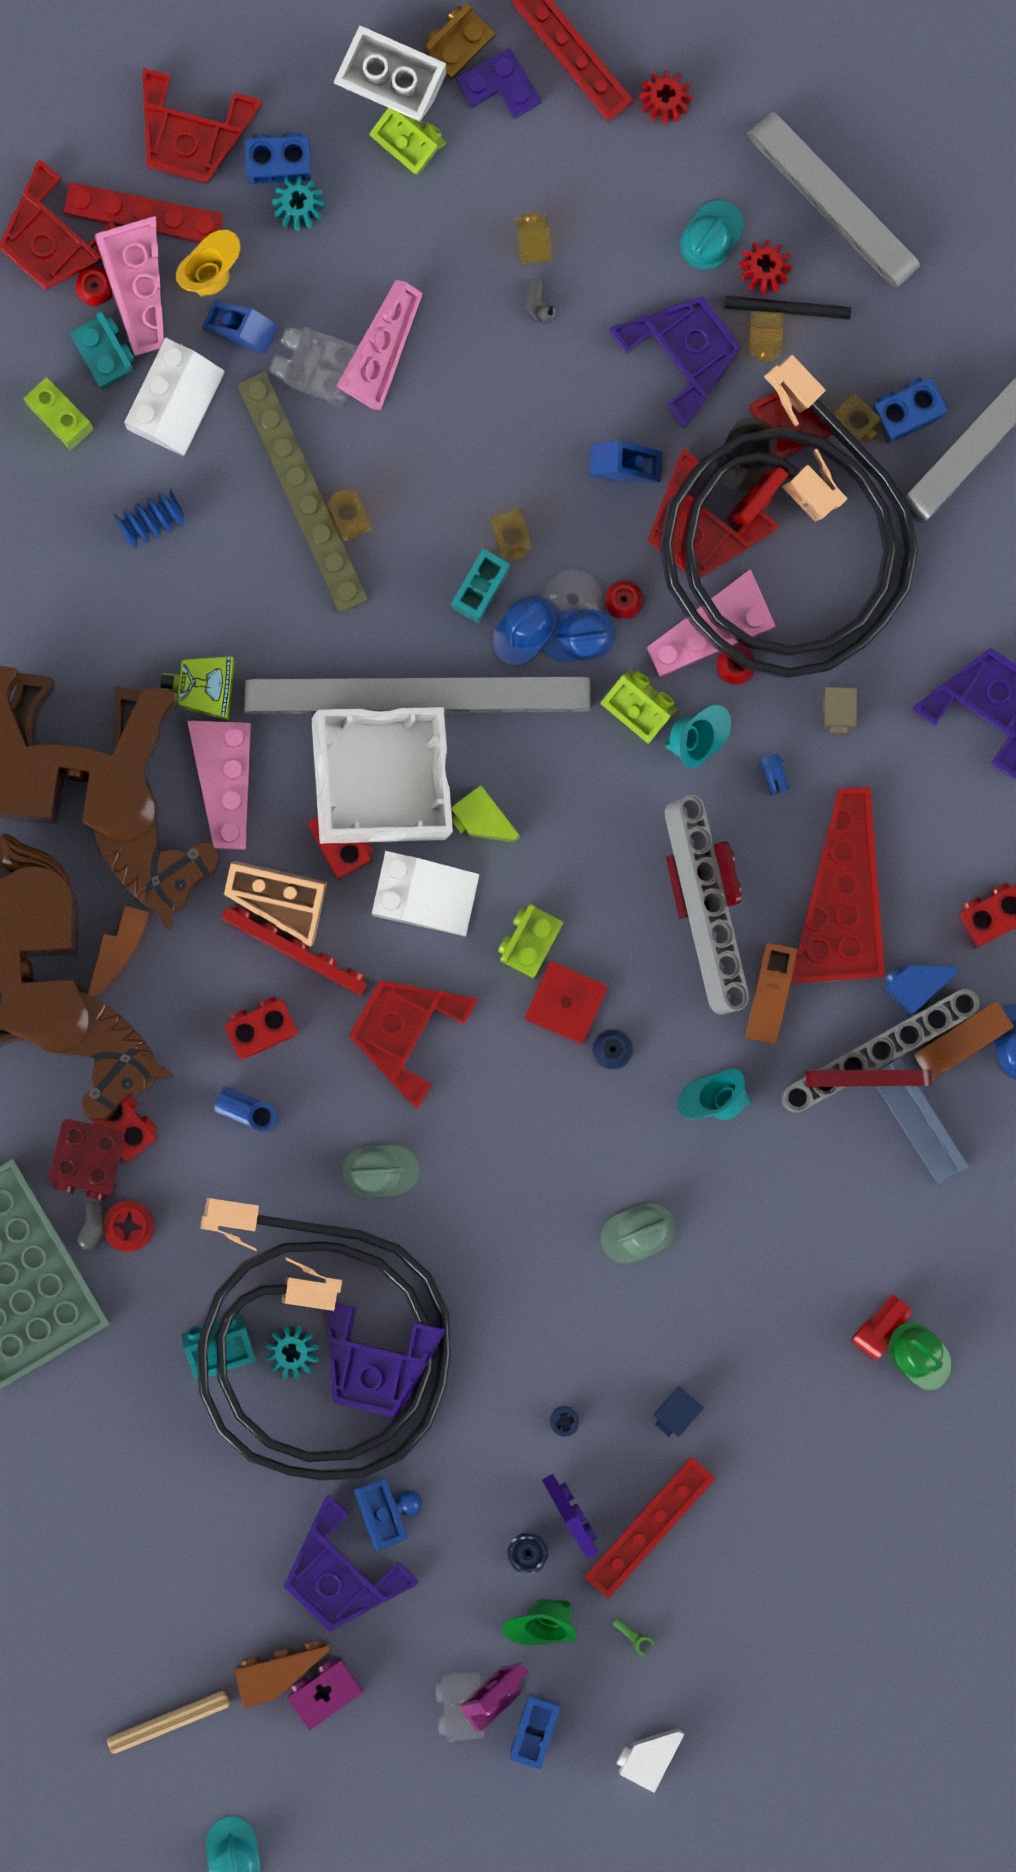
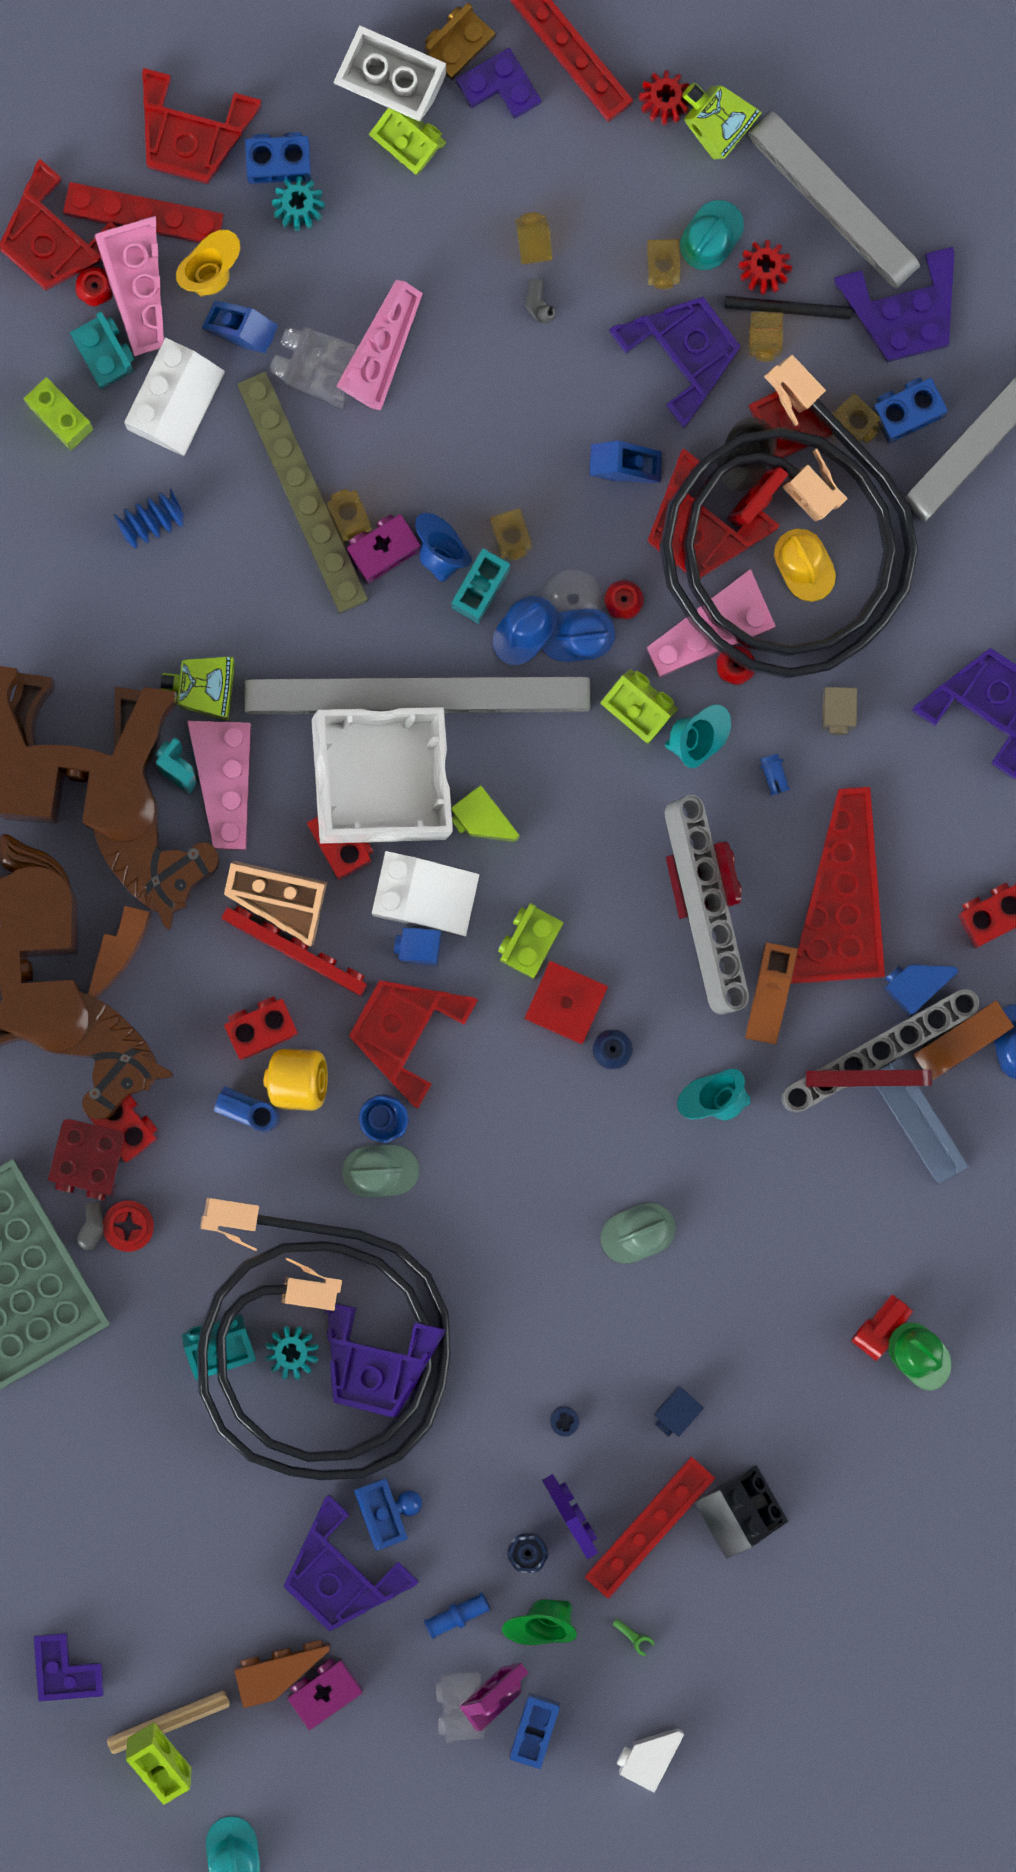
none -> dark purple plate [34,1633,104,1702]
none -> lime brick [126,1722,192,1805]
none -> teal bracket [155,737,197,795]
none -> yellow head [264,1049,328,1111]
none -> magenta brick [347,514,421,584]
none -> blue hair [358,1094,409,1143]
none -> blue slope [394,928,442,967]
none -> blue piece [415,513,472,582]
none -> blue pin [424,1592,491,1639]
none -> clear yellow brick [646,239,680,289]
none -> lime torso [682,82,761,159]
none -> black slope [695,1465,788,1559]
none -> yellow piece [774,529,836,602]
none -> dark purple wing [834,247,954,363]

